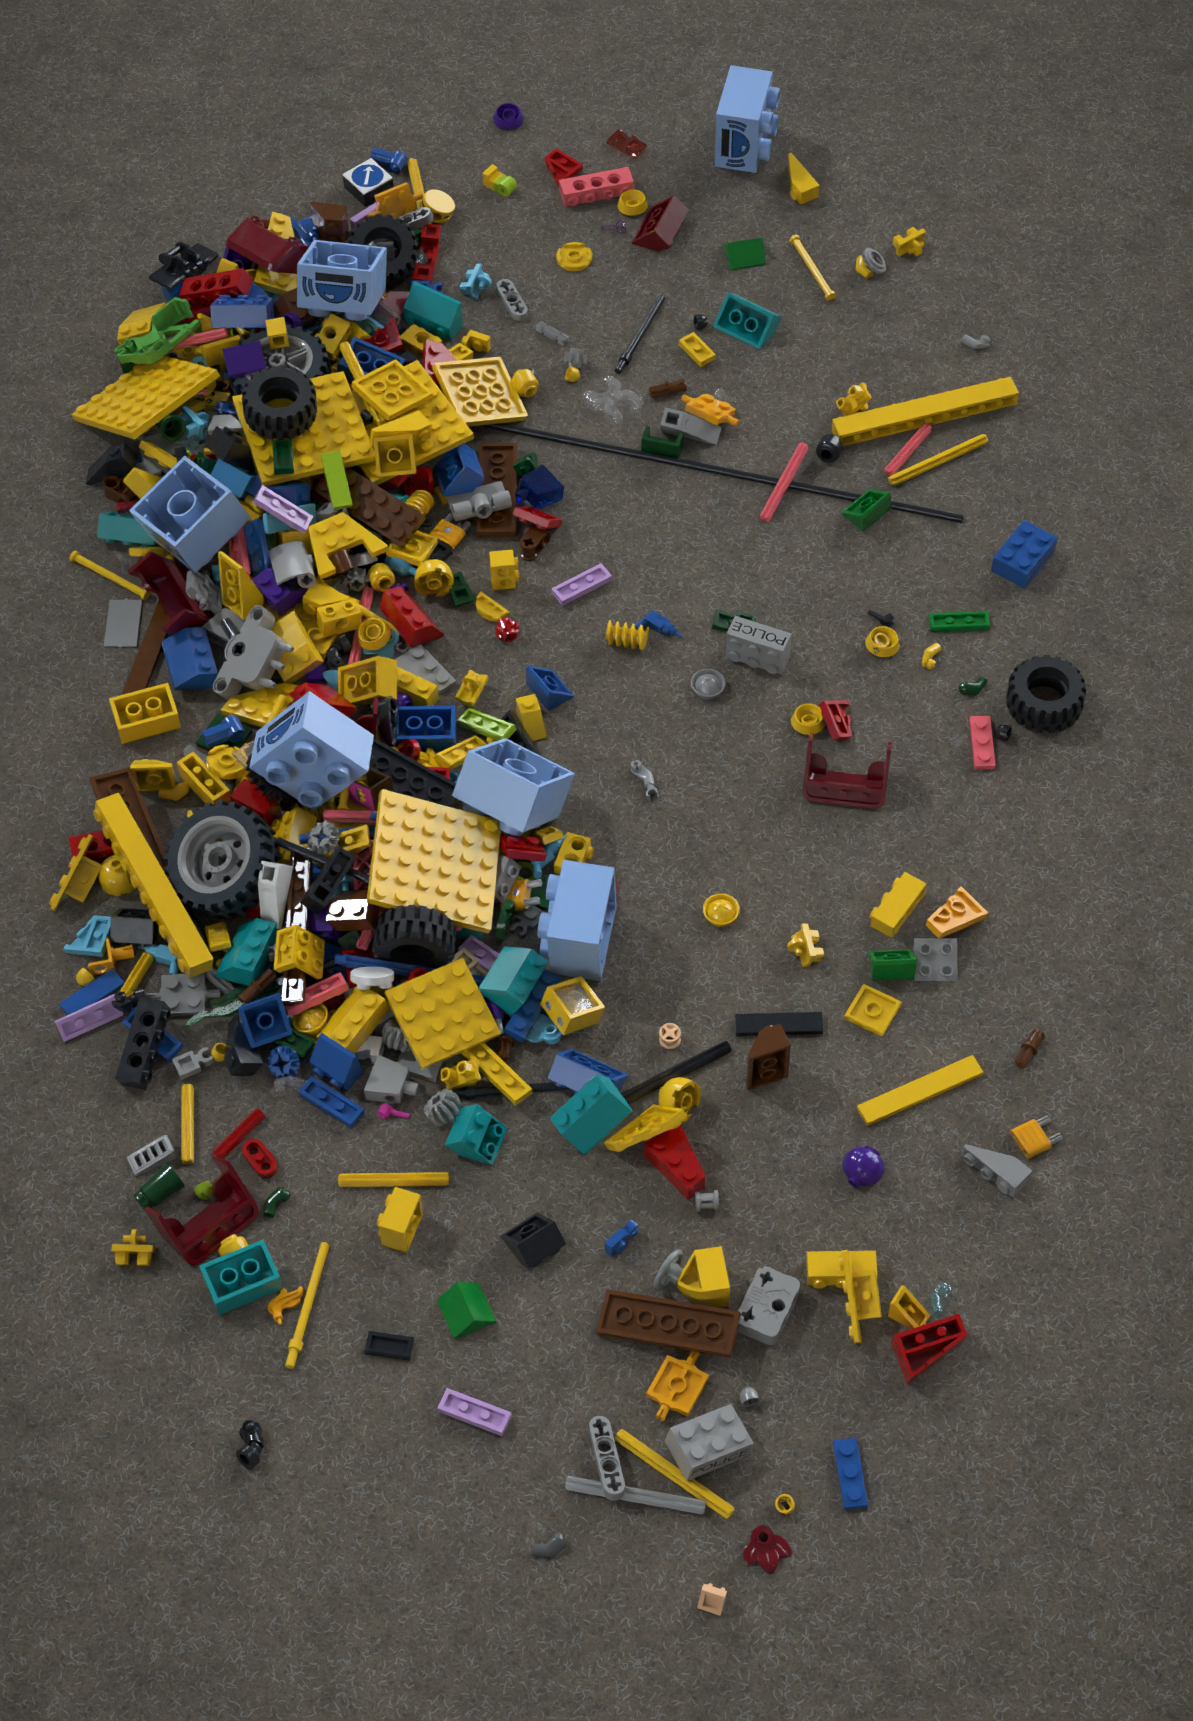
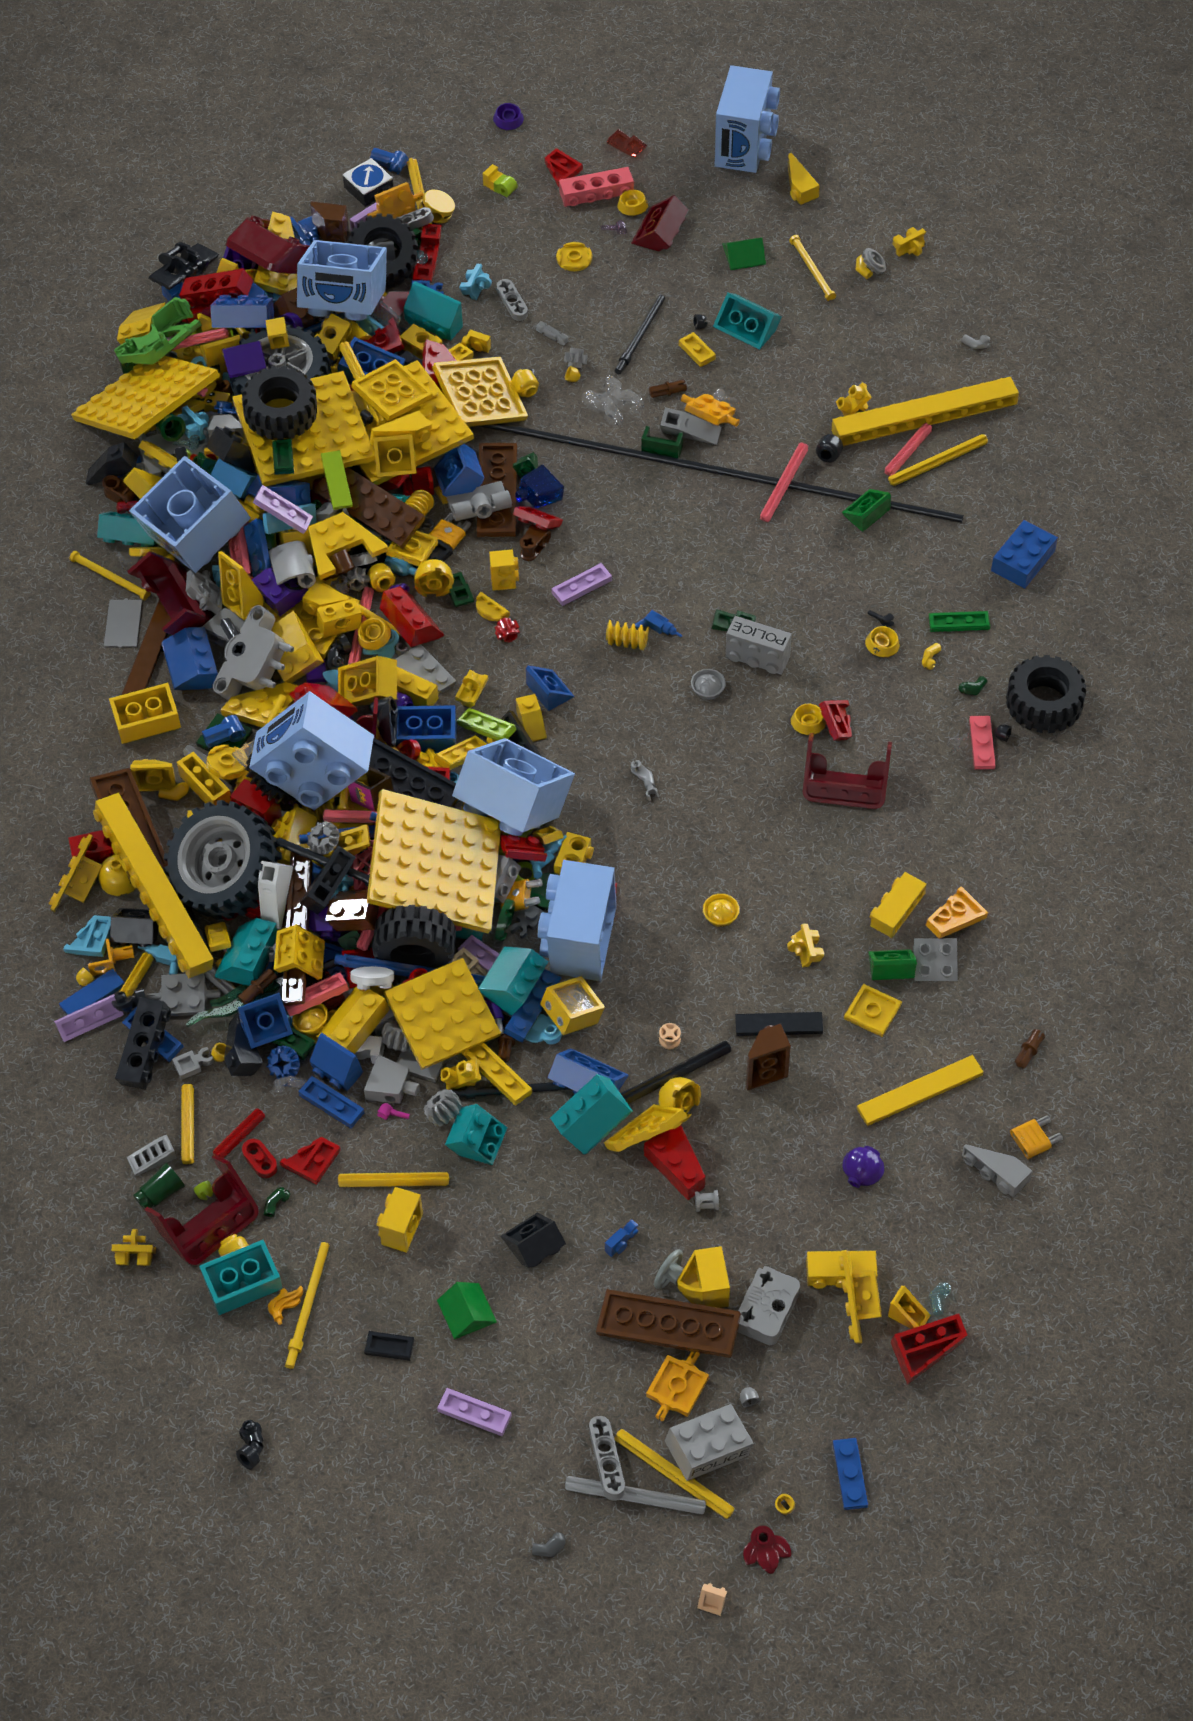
none -> red wing [280,1137,341,1185]

